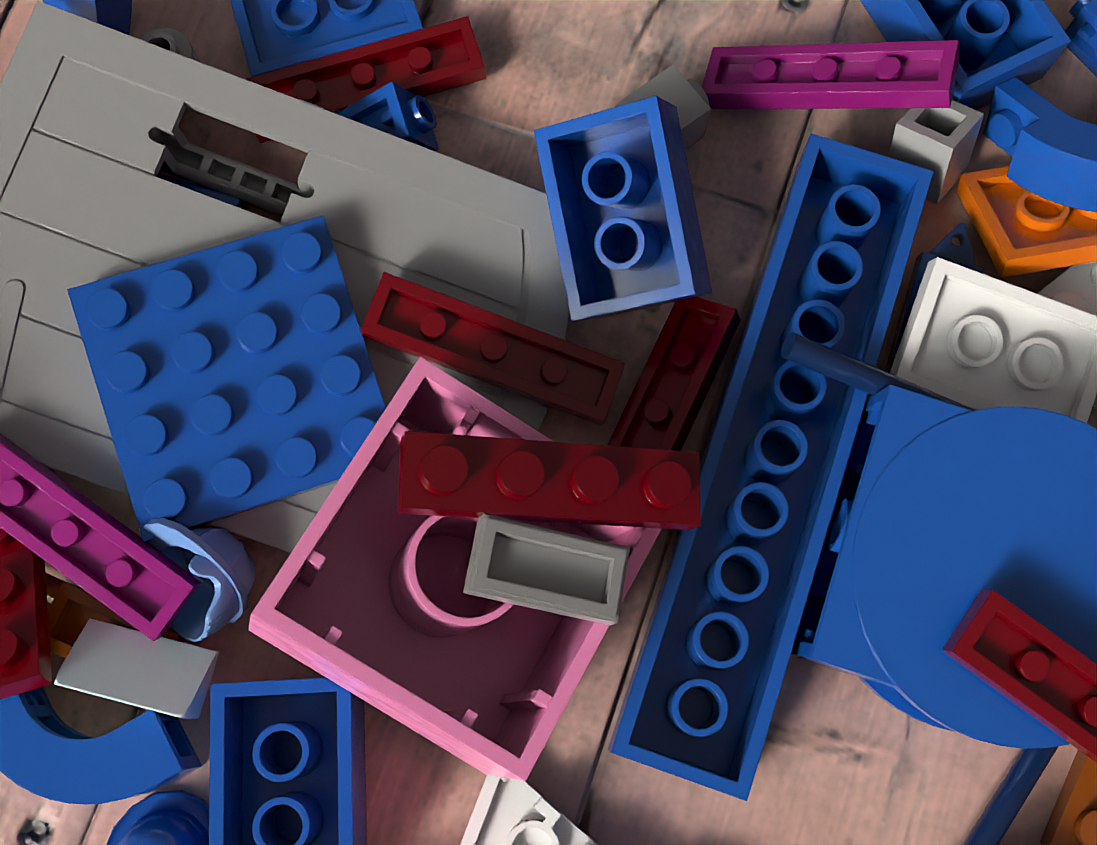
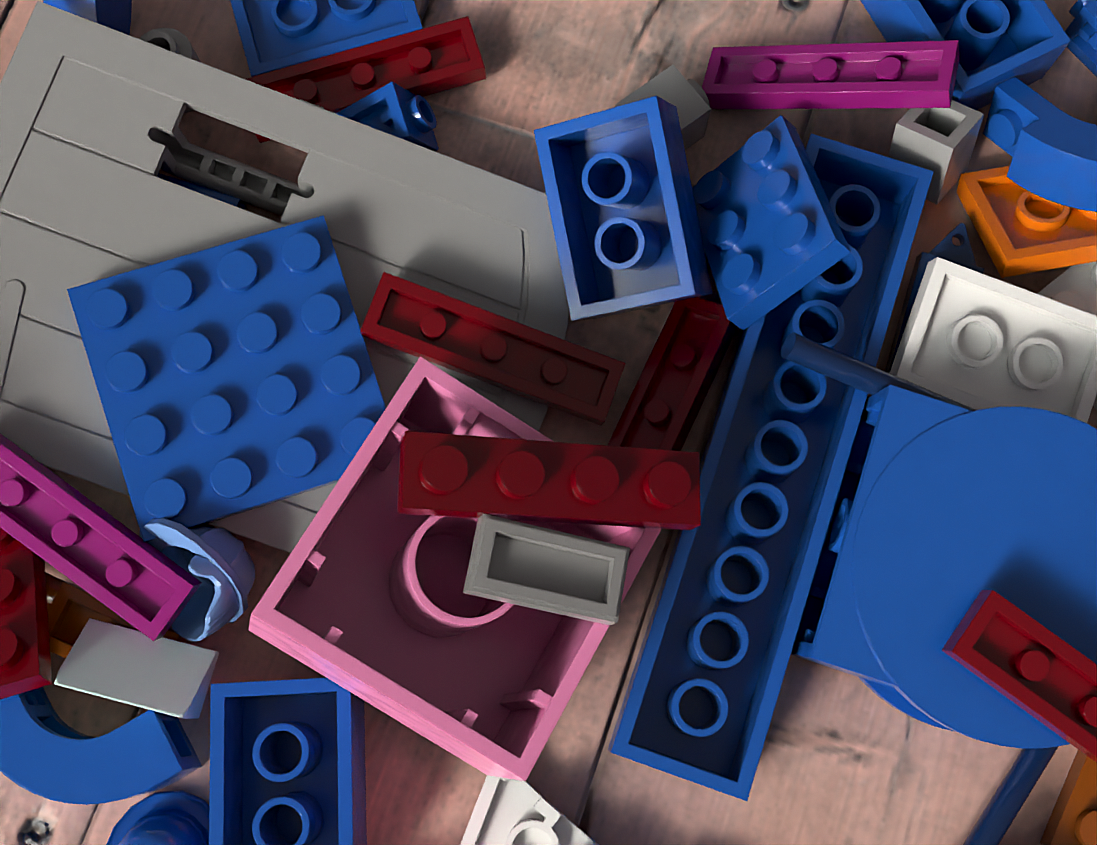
none -> blue plate [692,115,851,330]

